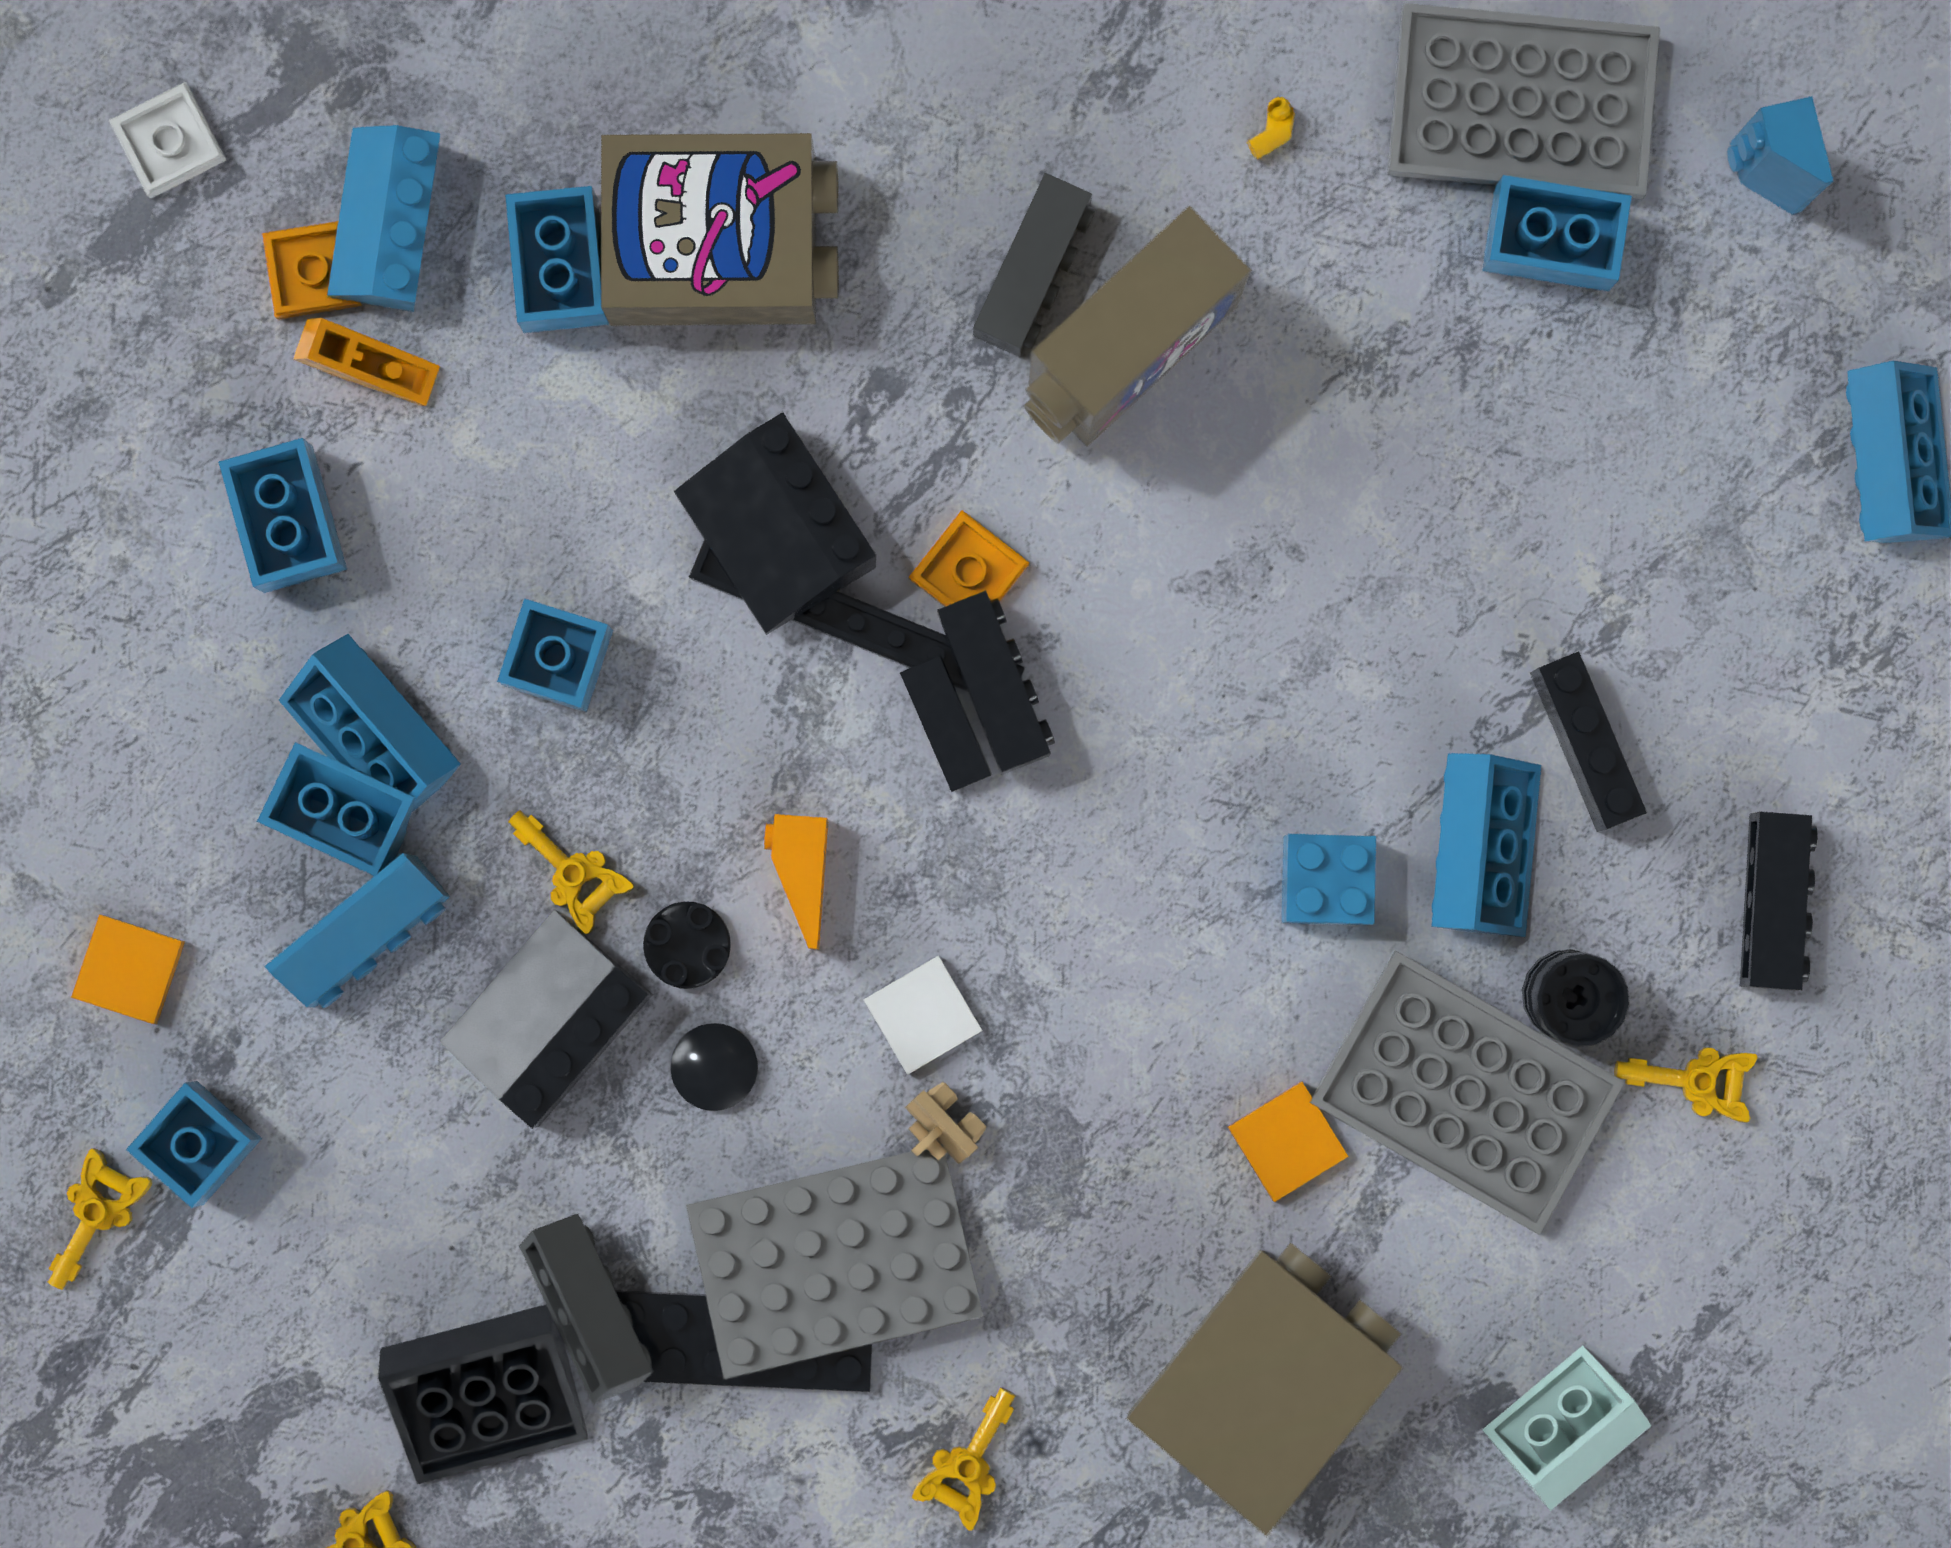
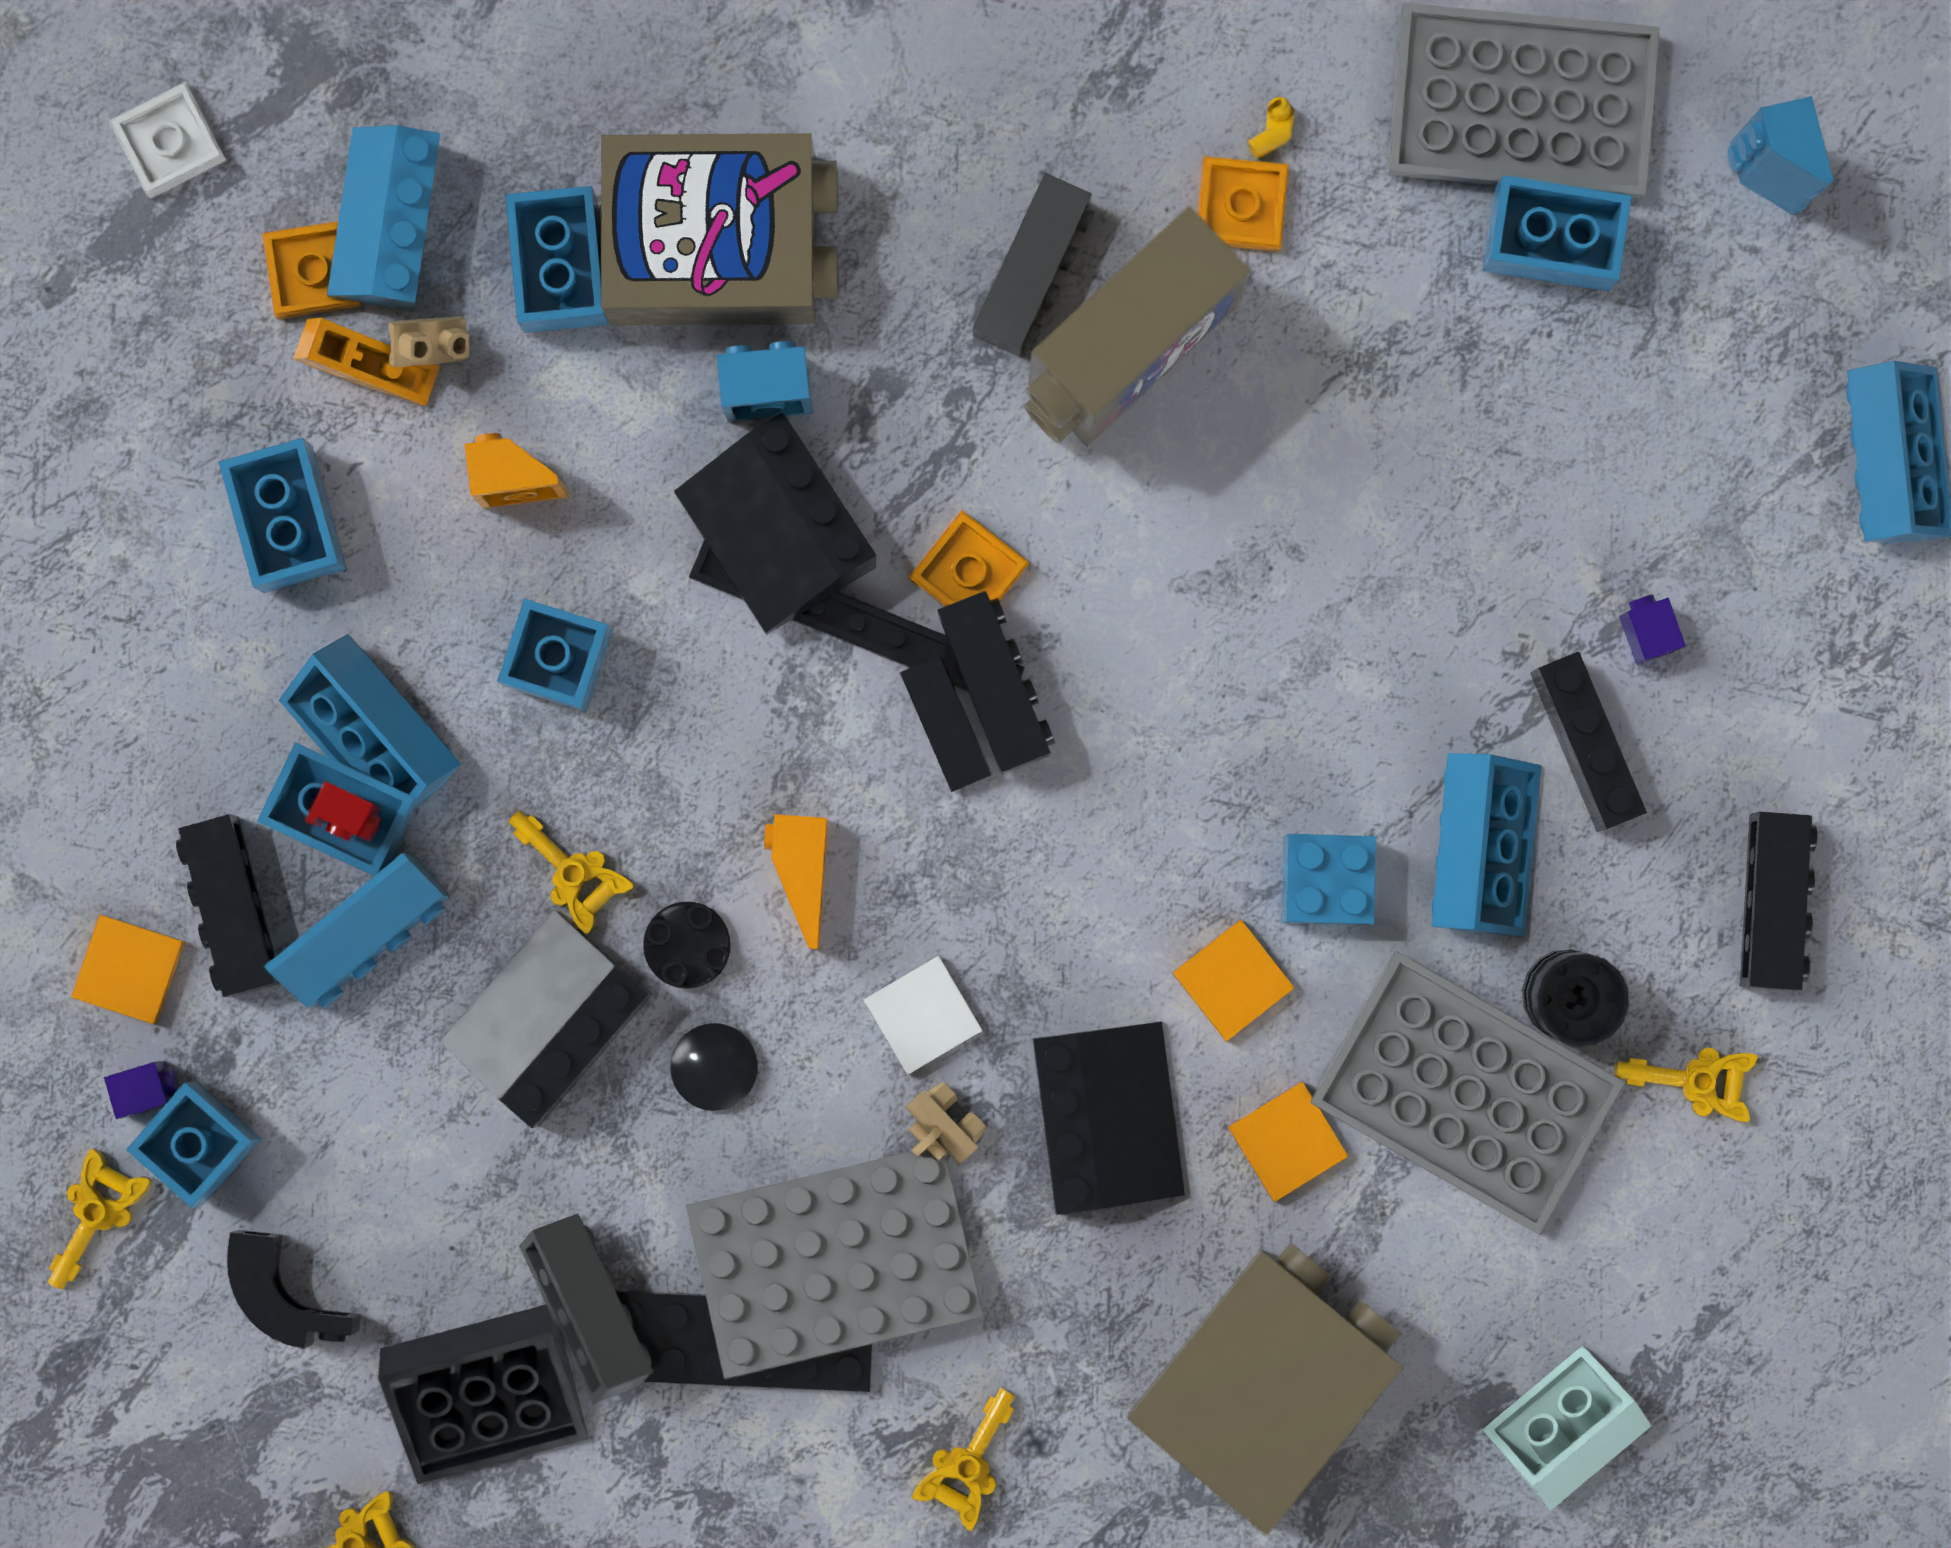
none -> dark purple brick [104,1061,179,1119]
none -> black brick [176,814,281,997]
none -> black arch [227,1230,361,1349]
none -> red brick [305,781,381,842]
none -> tan hips [389,316,469,367]
none -> light orange slope [464,433,569,509]
none -> dark azure brick [717,341,813,422]
none -> black slope [1032,1021,1185,1215]
none -> light orange tile [1172,919,1295,1042]
none -> light orange tile [1198,156,1289,252]
none -> dark purple brick [1619,594,1686,665]

